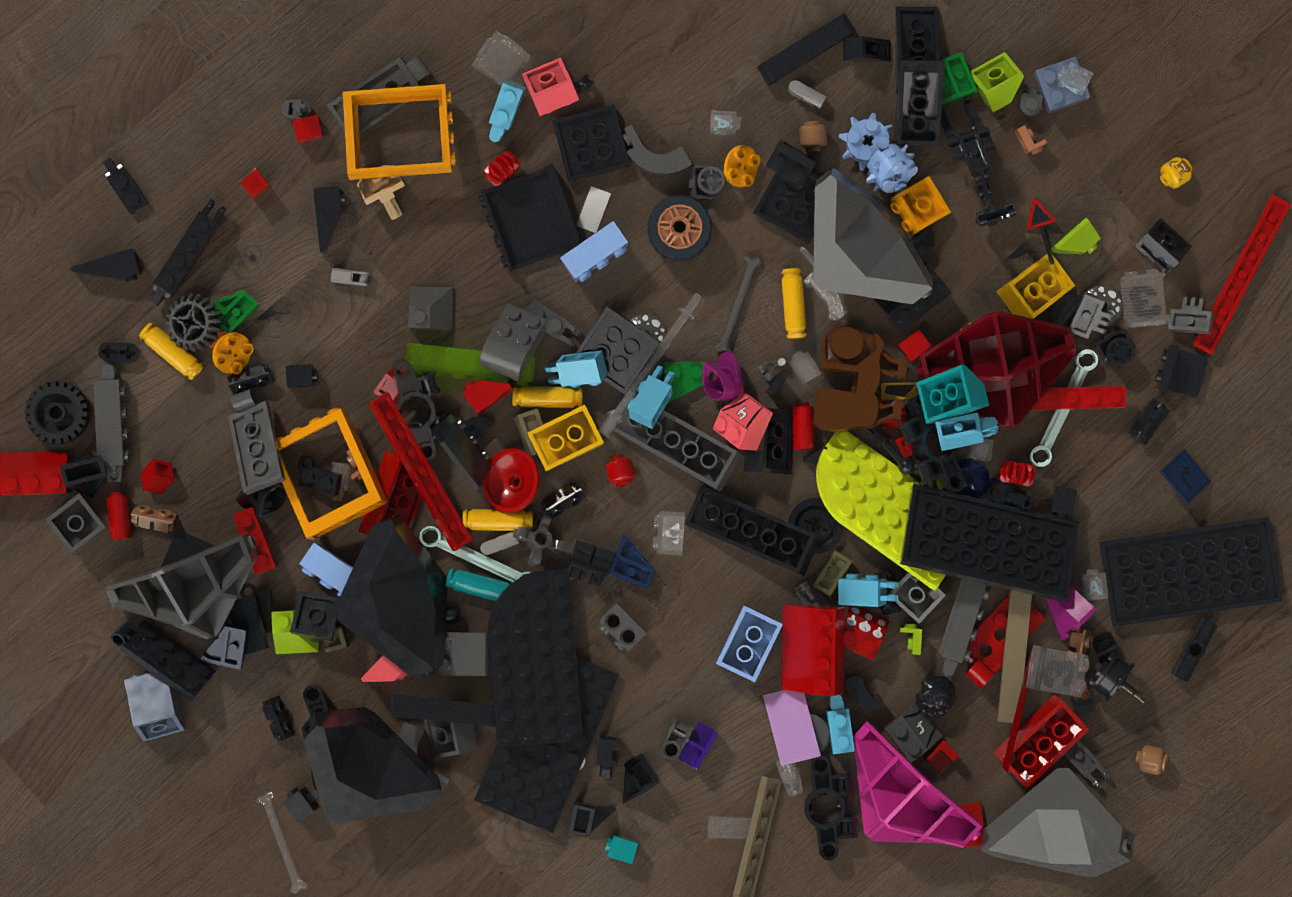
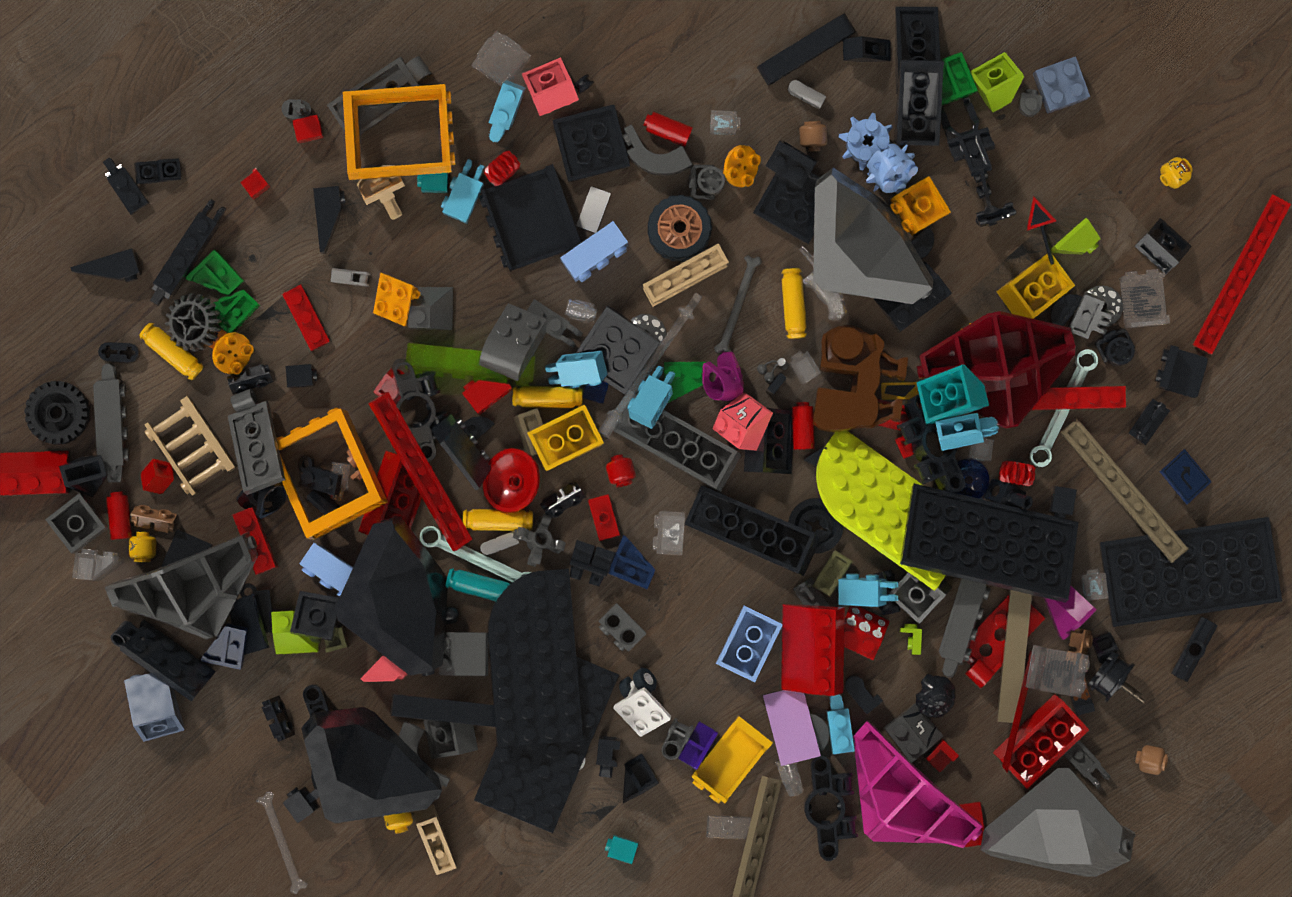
black slope [568,800,616,837] -> none
black pin [866,426,915,475] -> none
red panel [898,330,931,364] -> none
nougat bracket [1015,125,1048,155] -> none
clear brick [1057,62,1093,97] -> none
dark grey hinge [1168,296,1214,334] -> none
none -> clear slope [72,549,124,581]
none -> yellow head [129,532,157,562]
none -> black slope [134,158,181,185]
none -> tan fence [144,396,237,496]
none -> green wing [185,249,245,295]
none -> red plate [282,285,330,352]
none -> black slope [306,490,341,515]
none -> light orange hinge [373,273,420,326]
none -> yellow head [383,812,413,834]
none -> tan slope [413,804,457,875]
none -> teal brick [417,173,448,193]
none -> medium azure hinge [441,159,485,224]
none -> clear brick [565,298,598,324]
none -> clear blue tile [583,381,609,404]
none -> red plate [588,494,620,541]
none -> white plate [613,668,671,737]
none -> red brick [643,111,693,147]
none -> tan fence [643,243,729,307]
none -> yellow panel [691,715,773,804]
none -> dark tan tile [1060,419,1188,563]

